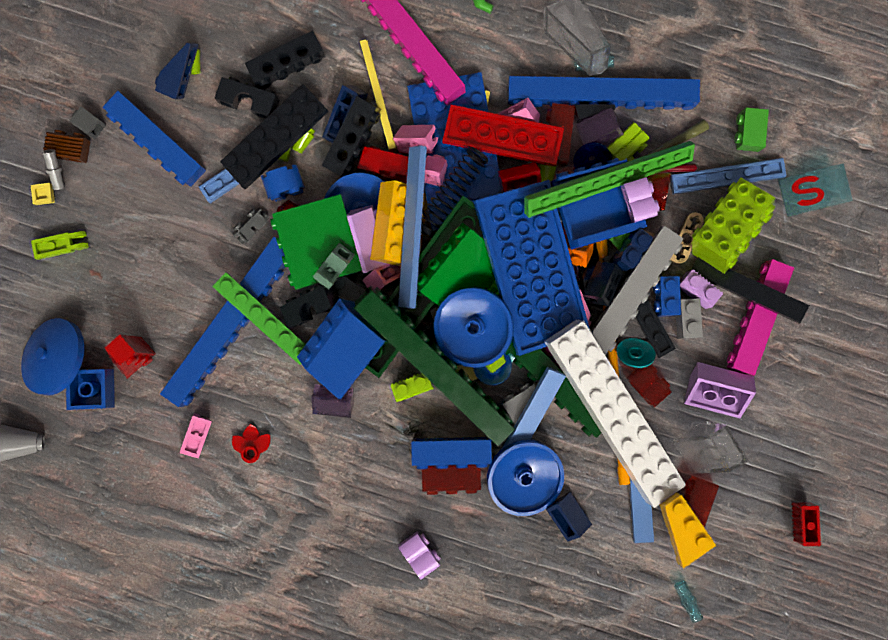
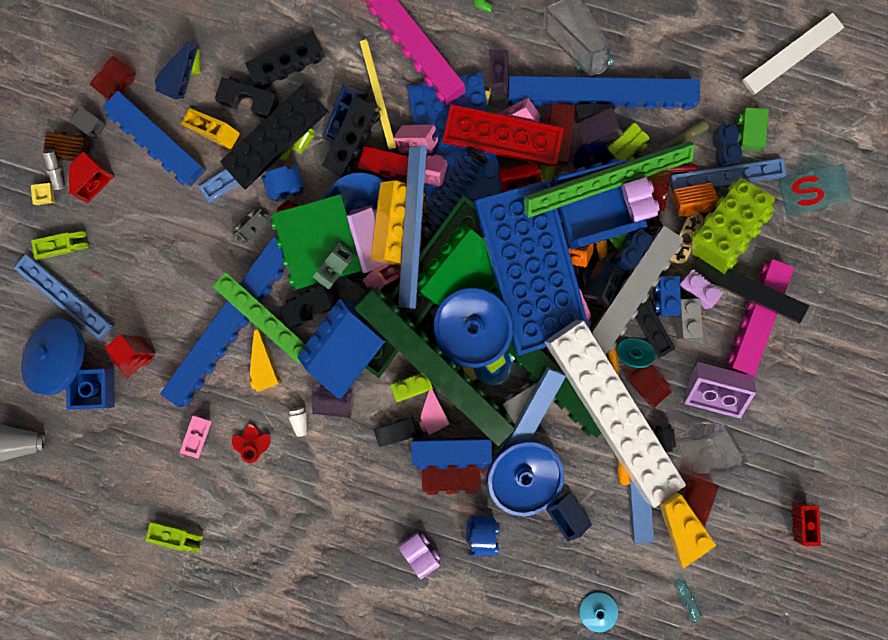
none -> medium blue tile [14,254,114,340]
none -> red slope [69,152,115,203]
none -> clear red brick [90,56,136,100]
none -> lime hinge [145,521,204,552]
none -> yellow slope [181,108,240,150]
none -> yellow slope [249,329,282,392]
none -> white cone [288,407,307,437]
none -> black slope [373,417,419,447]
none -> bright pink slope [419,389,450,435]
none -> blue brick [466,516,500,557]
none -> clear purple brick [489,49,509,95]
none -> medium azure dish [579,592,618,632]
none -> black arm [644,215,663,235]
none -> black brick [654,424,676,452]
none -> orange brick [671,182,719,217]
none -> dark blue brick [713,123,742,167]
none -> white tile [742,13,844,95]

